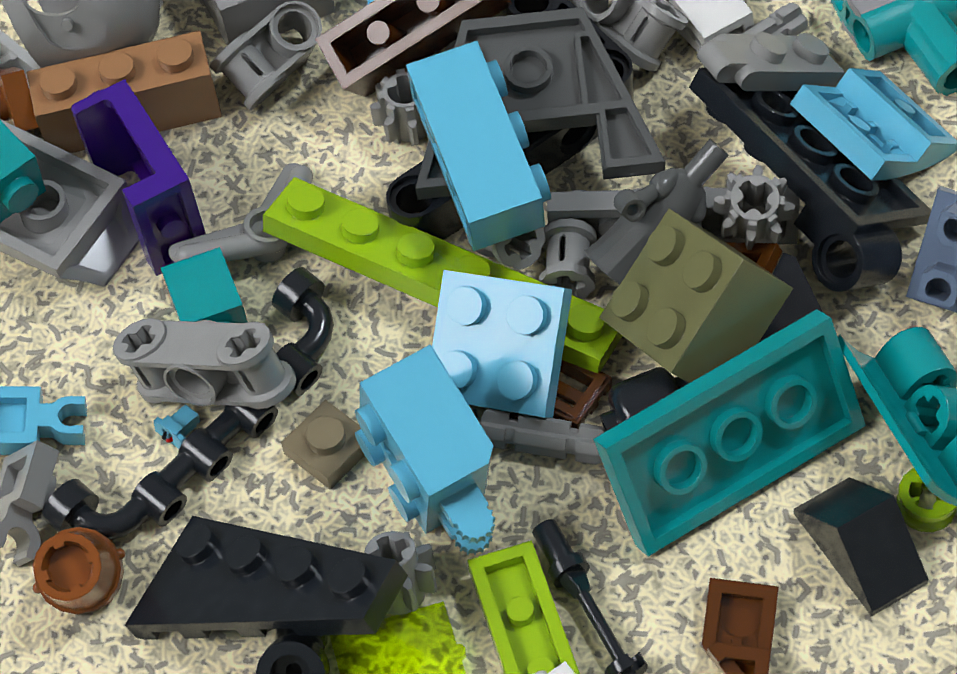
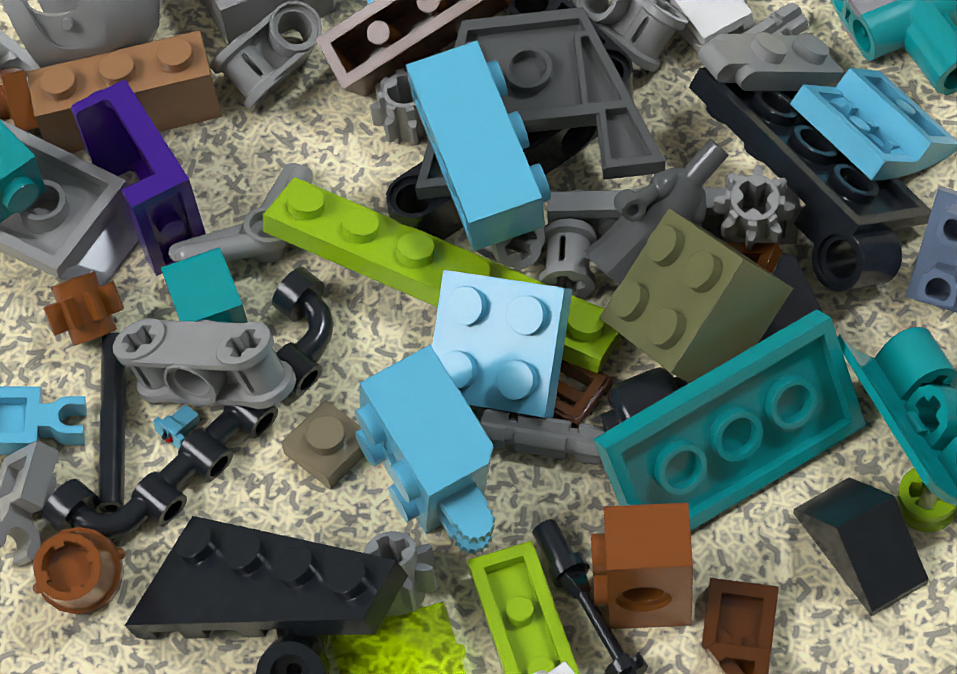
none -> dark orange gear [43,271,124,346]
none -> black piece [98,333,126,513]
none -> dark orange brick [591,502,693,629]

